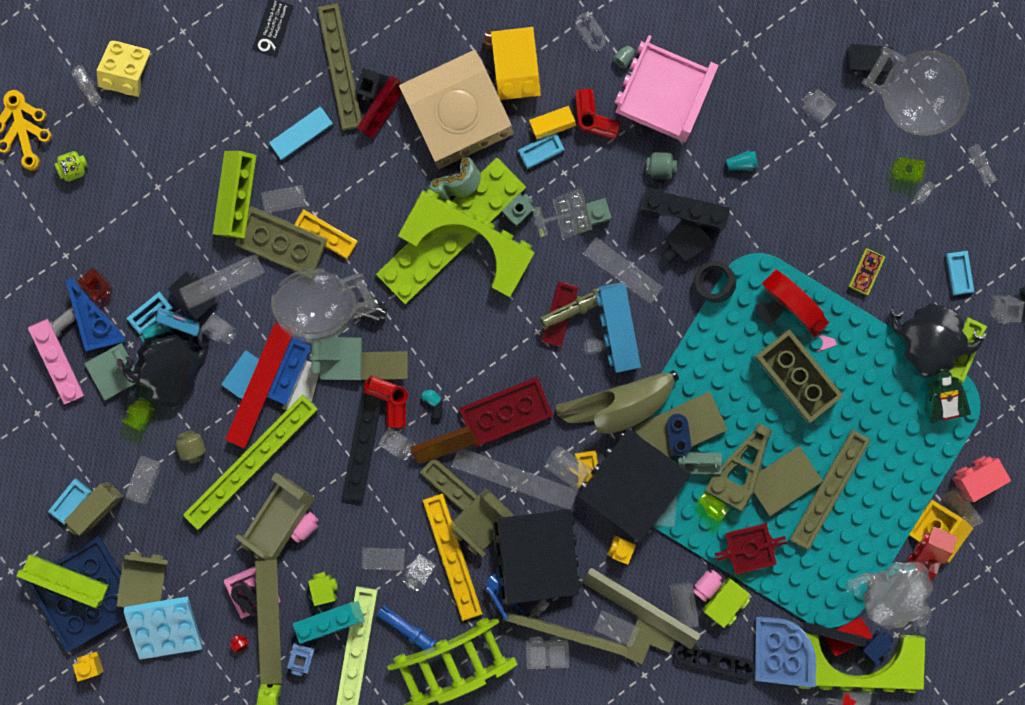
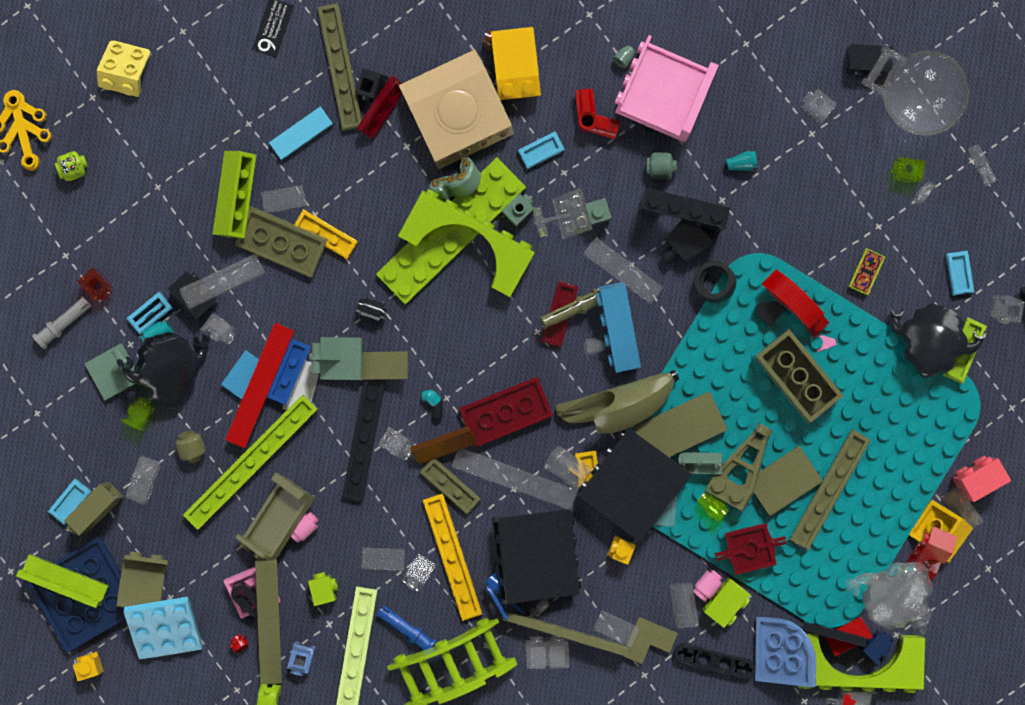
bright pink plate [28,319,84,404] -> none
blue wing [65,278,126,351] -> none
clear axle [71,65,102,106] -> none
dark azure tile [156,307,199,336] -> none
clear windscreen [271,268,379,343] -> none
teal brick [293,601,365,644] -> none
red piece [364,375,408,428] -> none
olive panel [451,488,515,557] -> none
yellow tile [529,106,576,140] -> none
clear beam [576,13,606,51] -> none
olive tile [582,568,701,649] -> none
dark blue plate [666,414,691,456] -> none
torso [925,371,971,423] -> none

